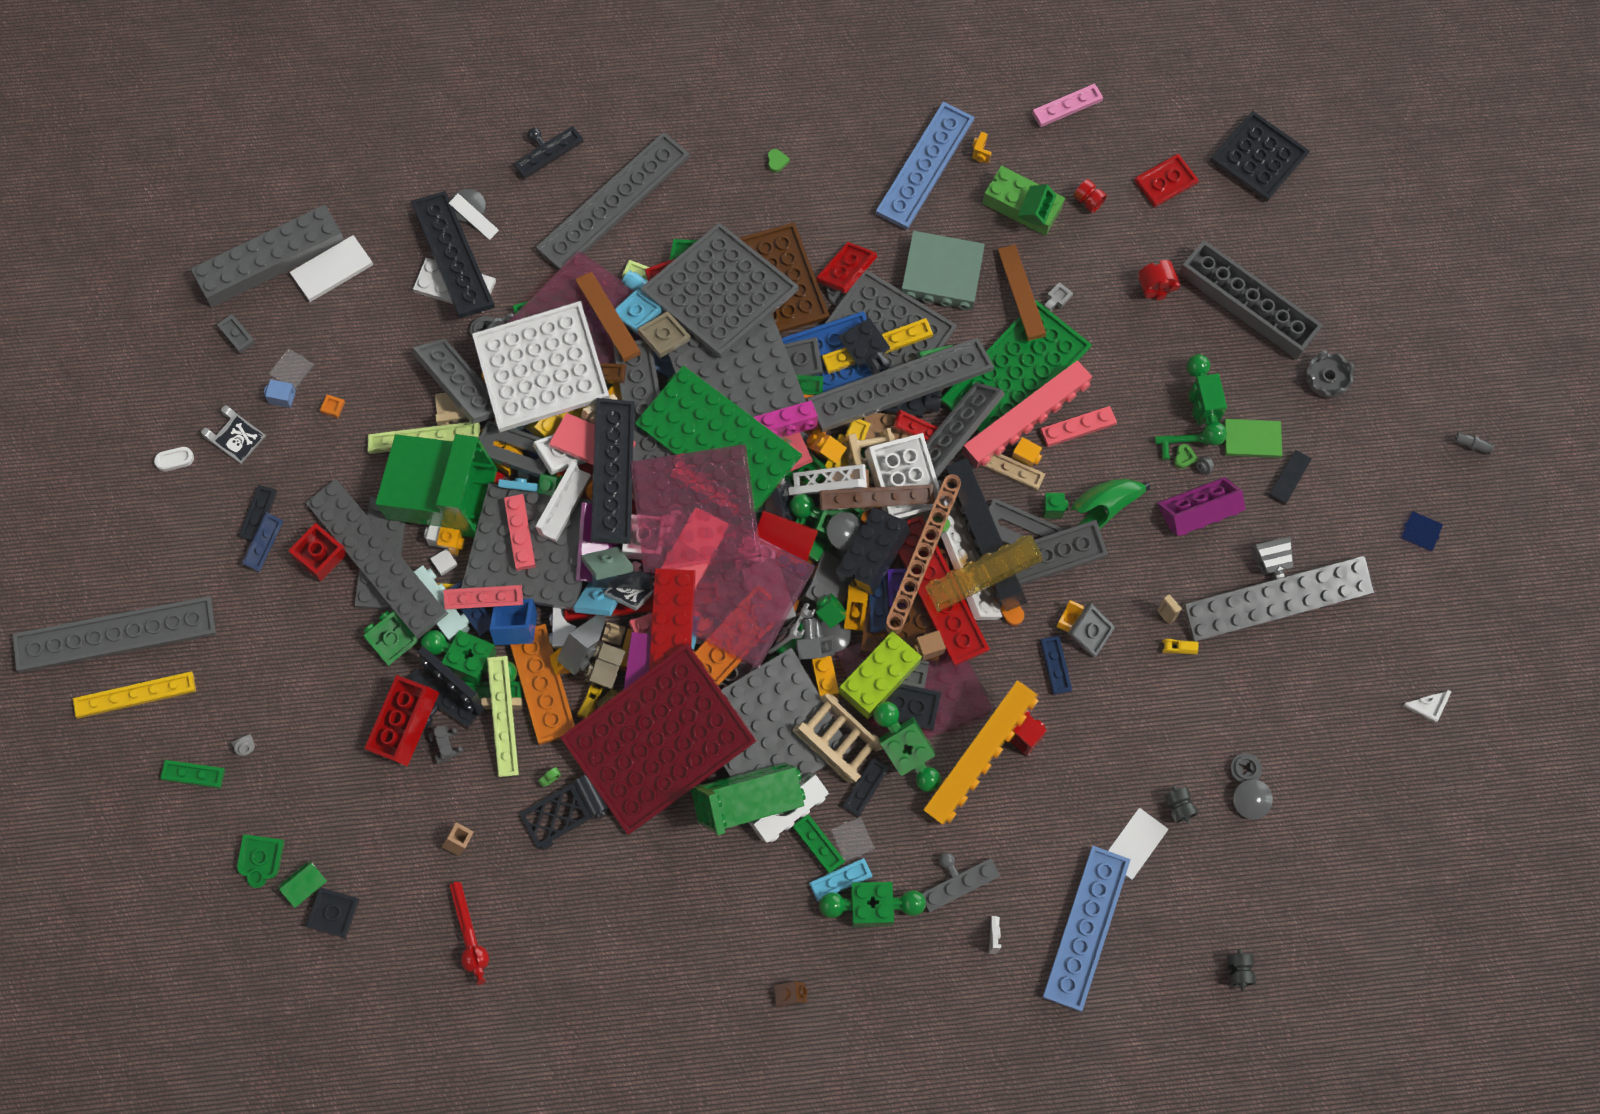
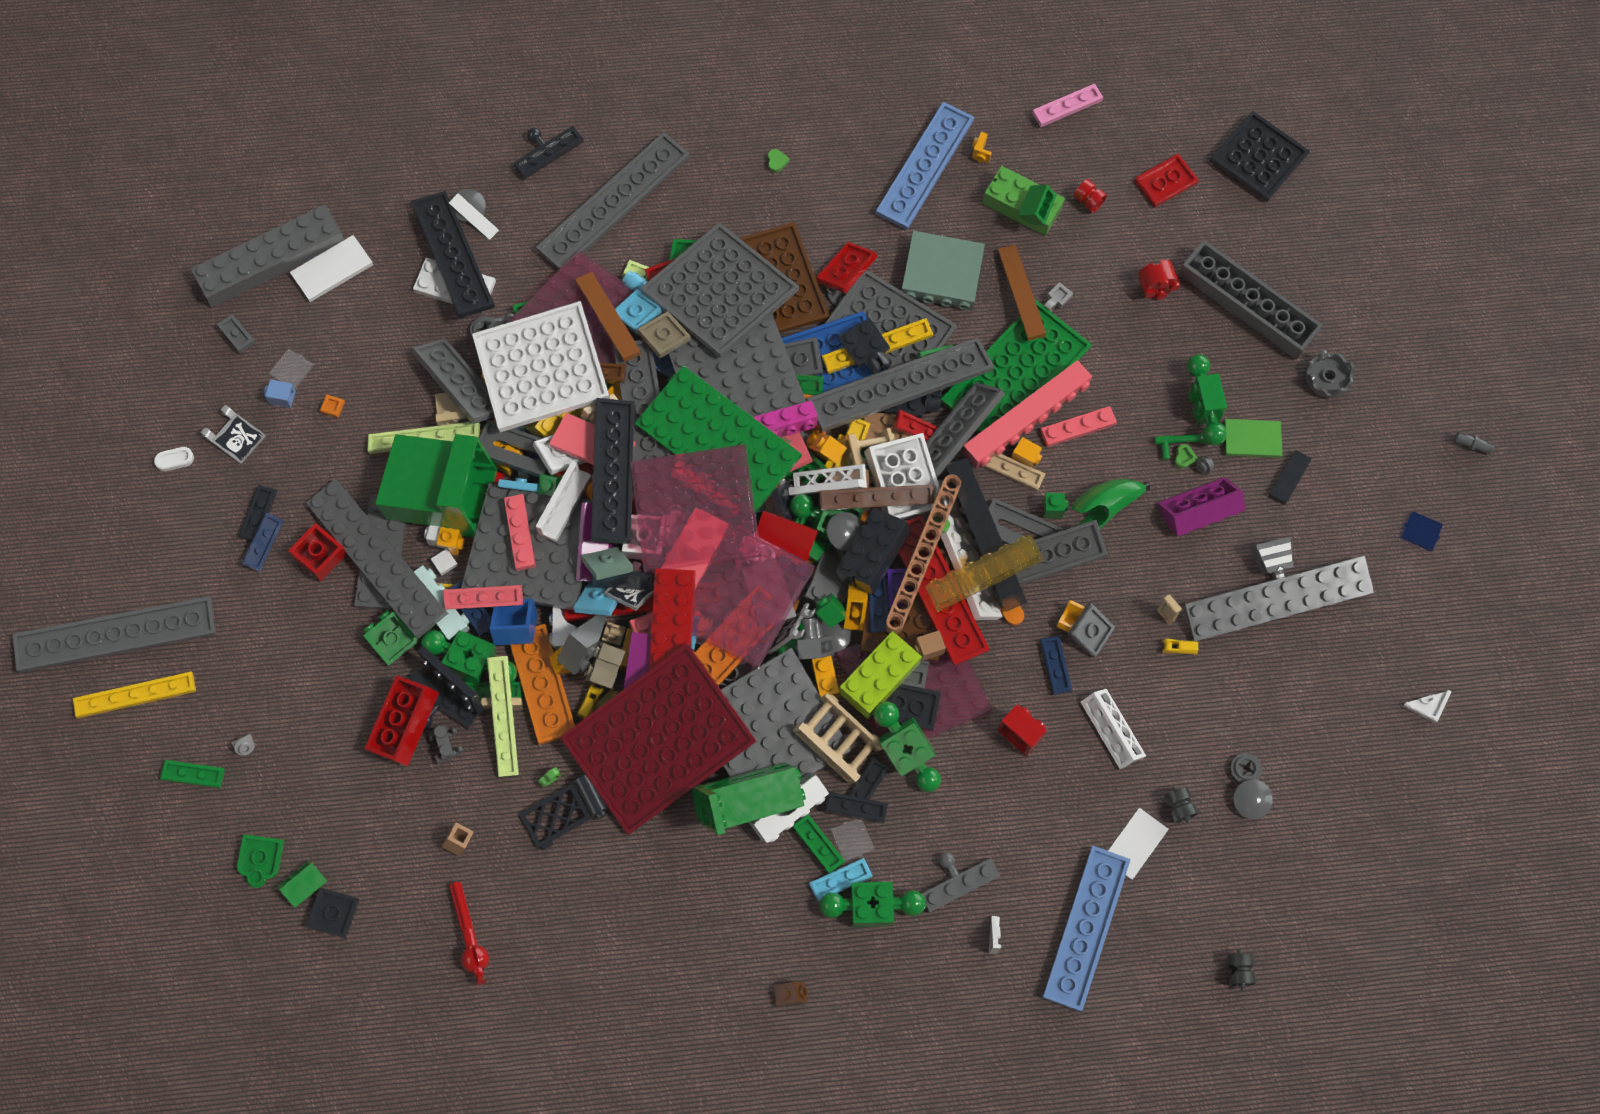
light orange brick [924,680,1039,824] -> none
none -> black tile [825,791,888,824]
none -> white fence [1081,689,1146,769]

